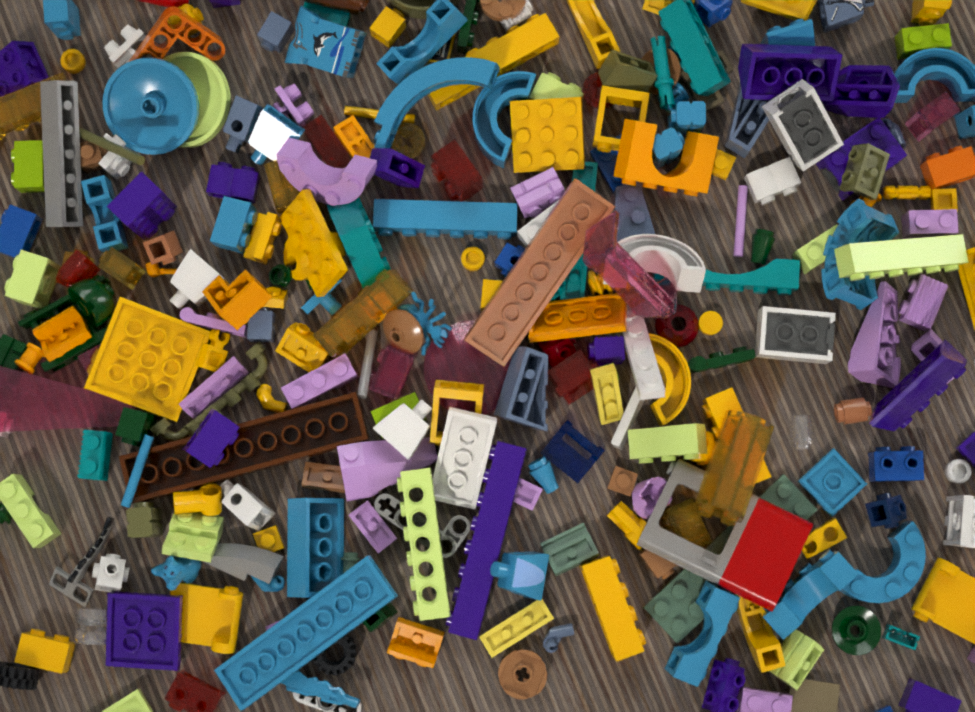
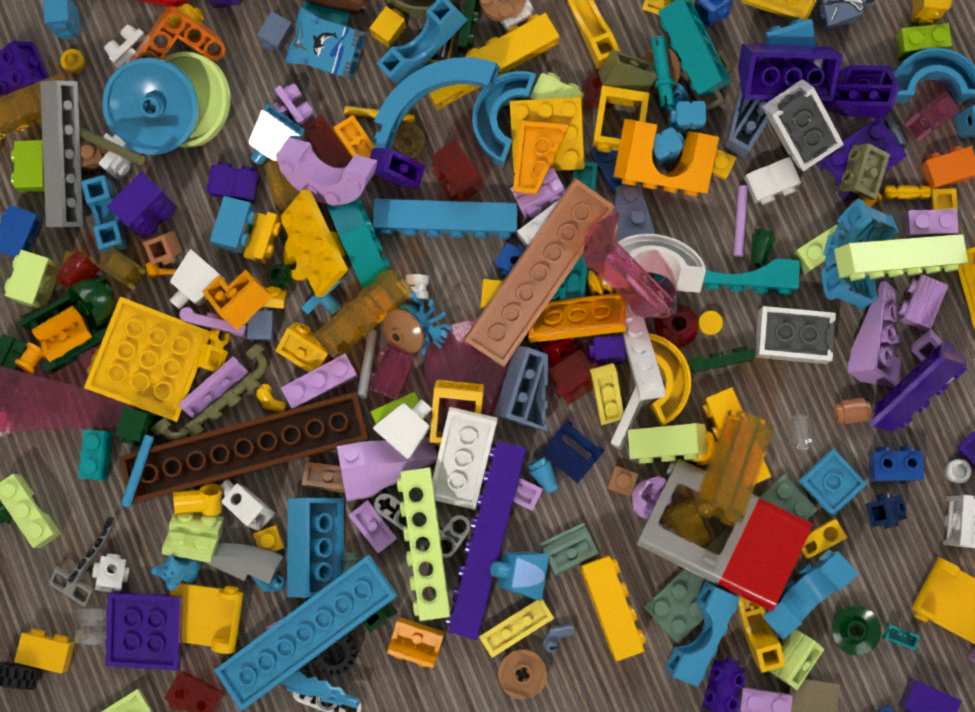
olive brick [126,502,163,538] -> none
dark purple brick [183,409,239,468] -> none
sand blue torso [223,95,264,154] -> none
yellow tile [461,247,485,271] -> none
yellow piece [606,501,647,550] -> none
medium nougat brick [639,549,676,580] -> none
dark azure brick [840,521,926,603] -> none
none -> white wheel [405,274,429,302]
none -> light orange wing [513,120,569,195]

